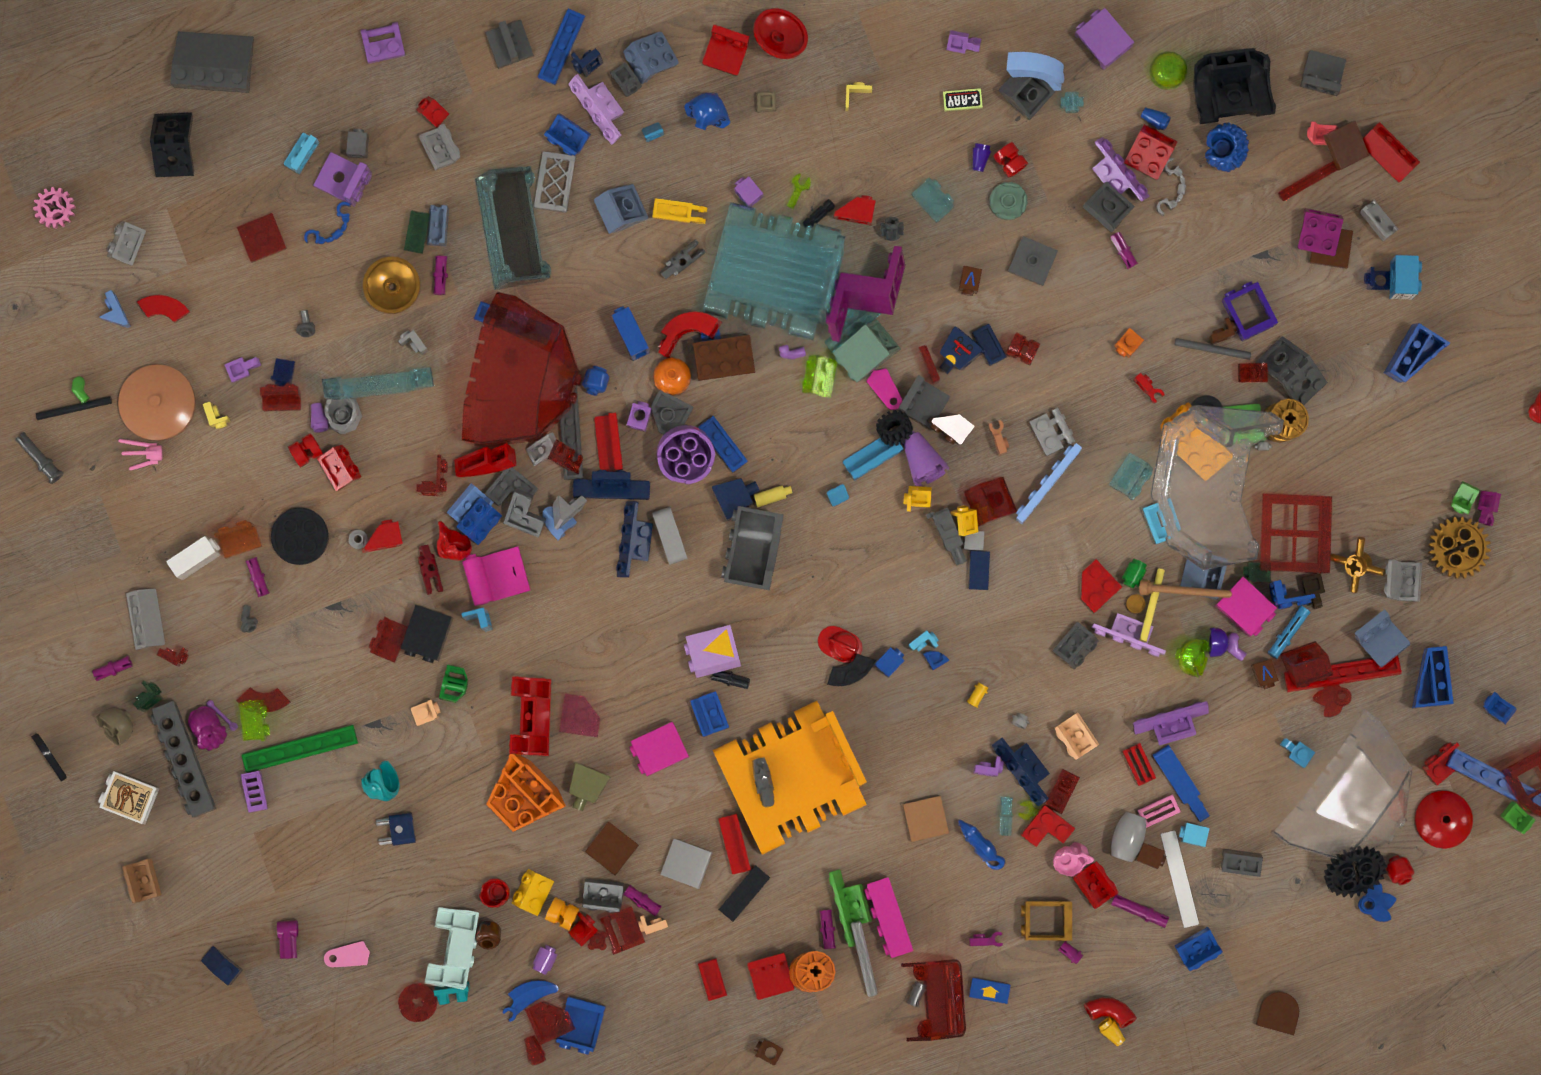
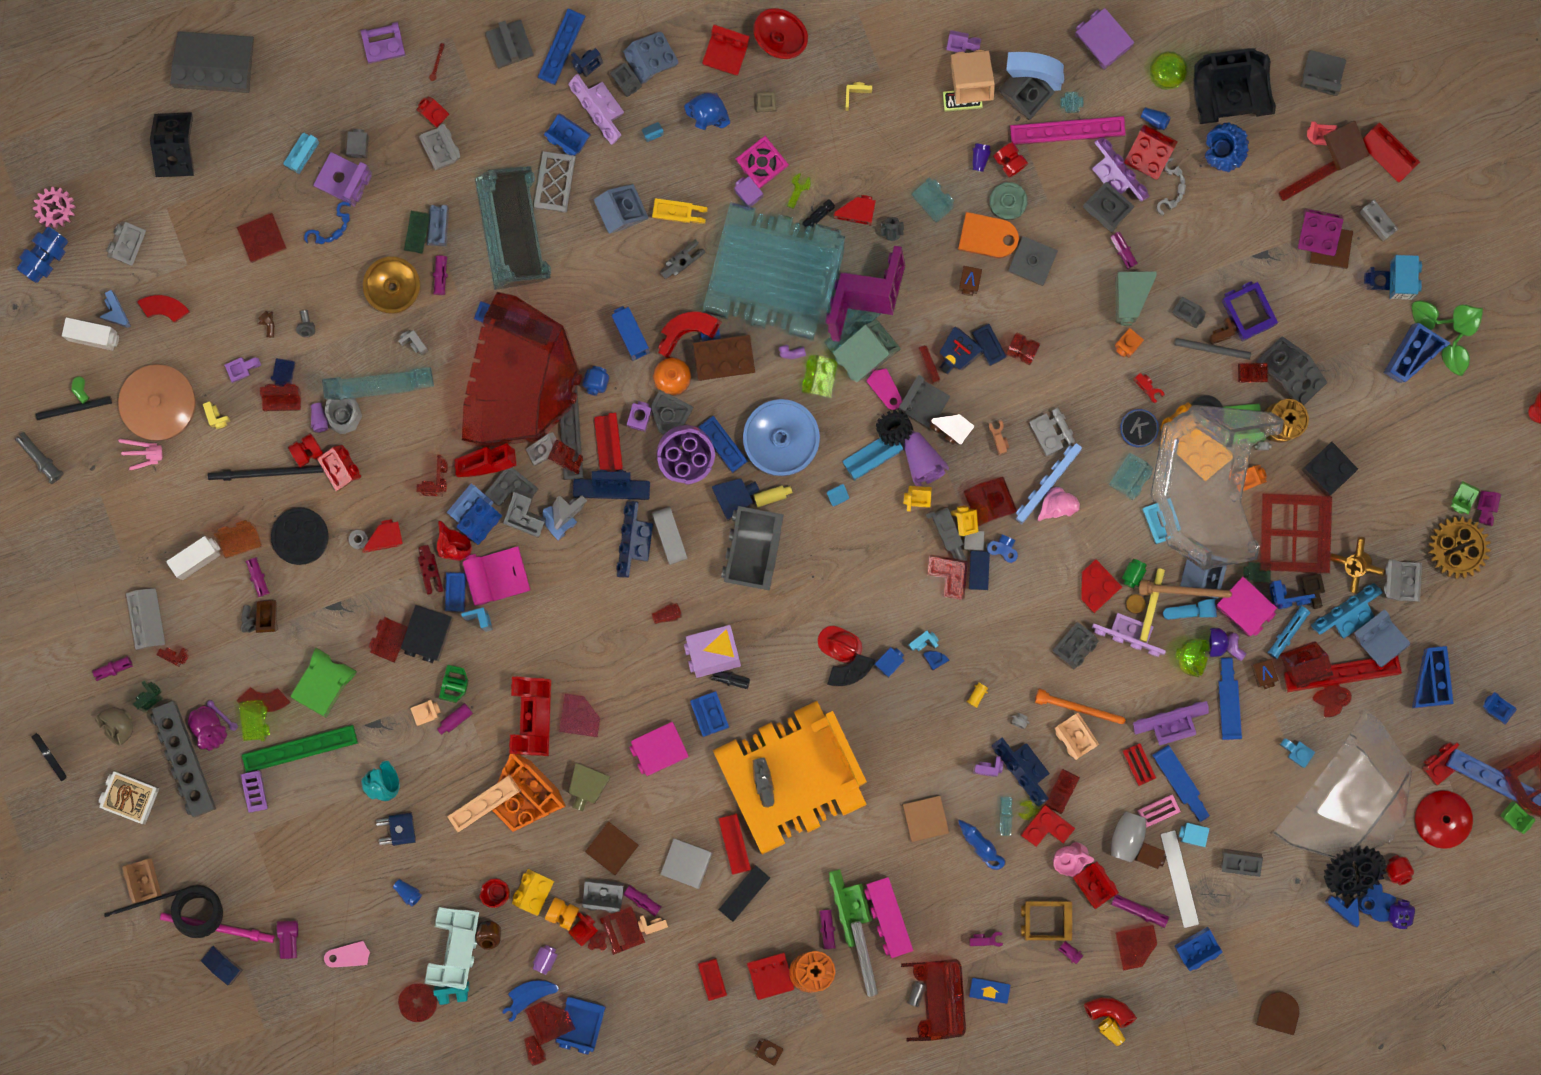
none -> blue piece [17,227,68,283]
none -> white brick [62,318,119,351]
none -> black piece [104,889,183,917]
none -> dark pink bar [160,912,275,943]
none -> black tyre [171,885,223,938]
none -> black bar [208,465,323,481]
none -> reddish brown slope [256,600,278,633]
none -> reddish brown plate [258,311,275,338]
none -> bright green piece [290,648,357,718]
none -> blue cone [393,879,422,906]
none -> clear red hinge [429,43,445,81]
none -> magenta cylinder [437,703,473,735]
none -> blue tile [445,573,466,612]
none -> light nougat tile [447,775,521,832]
none -> clear red cone [652,603,682,624]
none -> dark pink piece [735,136,789,189]
none -> medium blue dish [743,399,820,476]
none -> clear red plate [928,555,968,600]
none -> light nougat slope [951,50,995,104]
none -> orange tile [958,212,1019,258]
none -> blue piece [987,534,1018,563]
none -> dark pink tile [1010,116,1126,145]
none -> orange piece [1035,688,1126,724]
none -> bright pink hair [1038,487,1080,521]
none -> sand green slope [1115,271,1157,326]
none -> clear red plate [1115,925,1157,971]
none -> black tile [1120,409,1159,448]
none -> dark azure piece [1163,599,1217,620]
none -> dark grey bracket [1172,297,1206,328]
none -> blue piece [1218,657,1242,740]
none -> orange bracket [1234,465,1267,492]
none -> black brick [1302,442,1358,497]
none -> dark azure bracket [1311,583,1383,639]
none -> blue slope [1325,896,1360,927]
none -> dark purple head [1388,899,1415,929]
none -> bright green plant [1412,300,1483,376]

